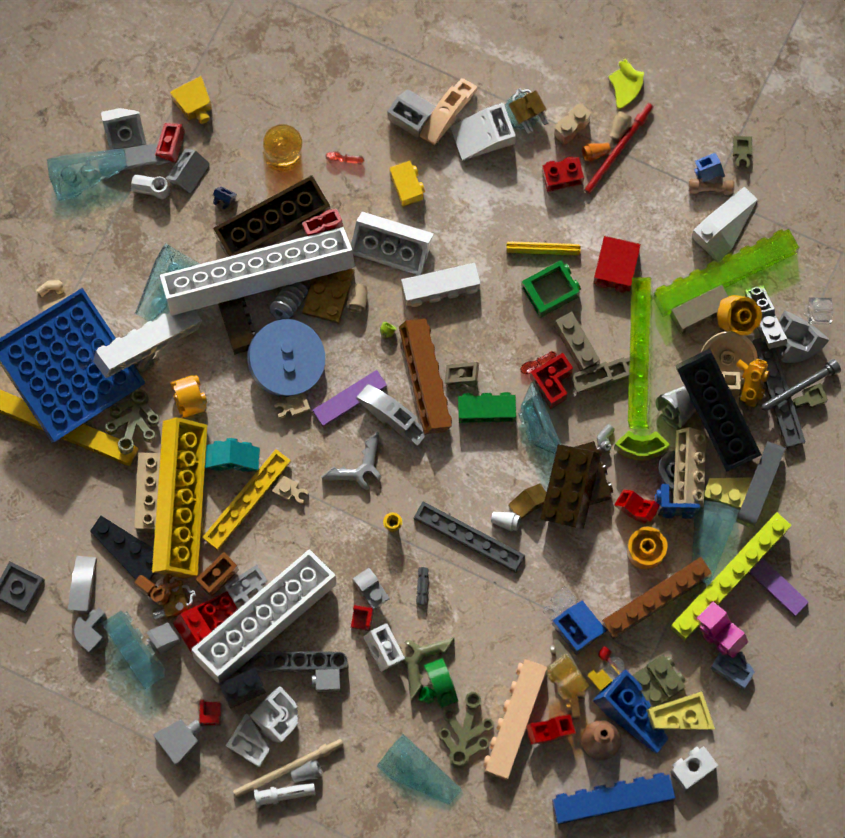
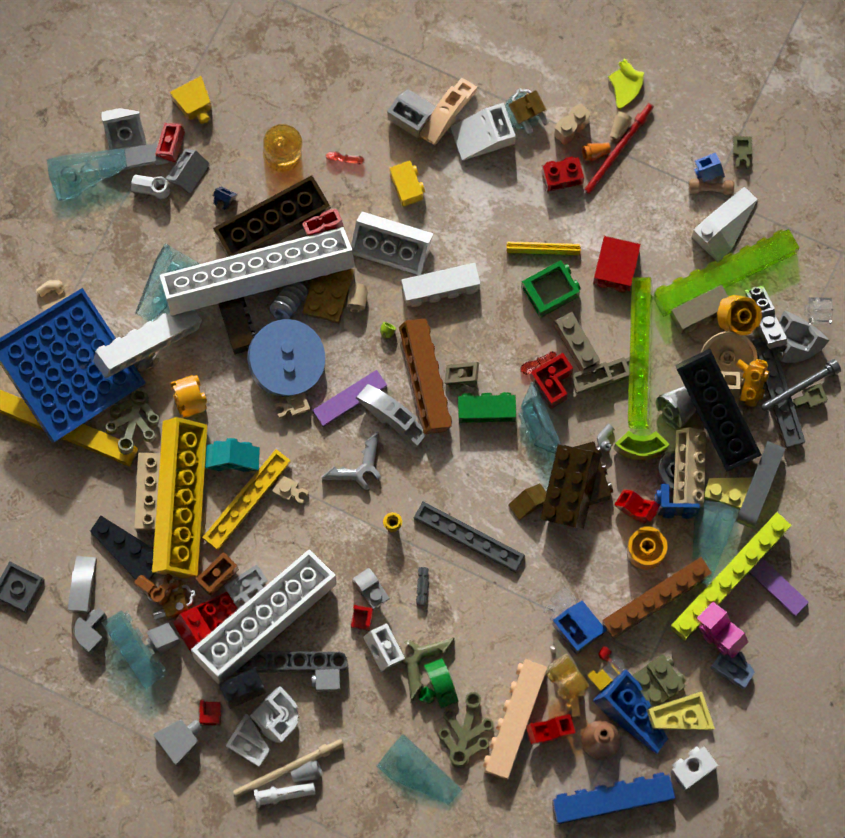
white cone [491,512,521,532] -> none

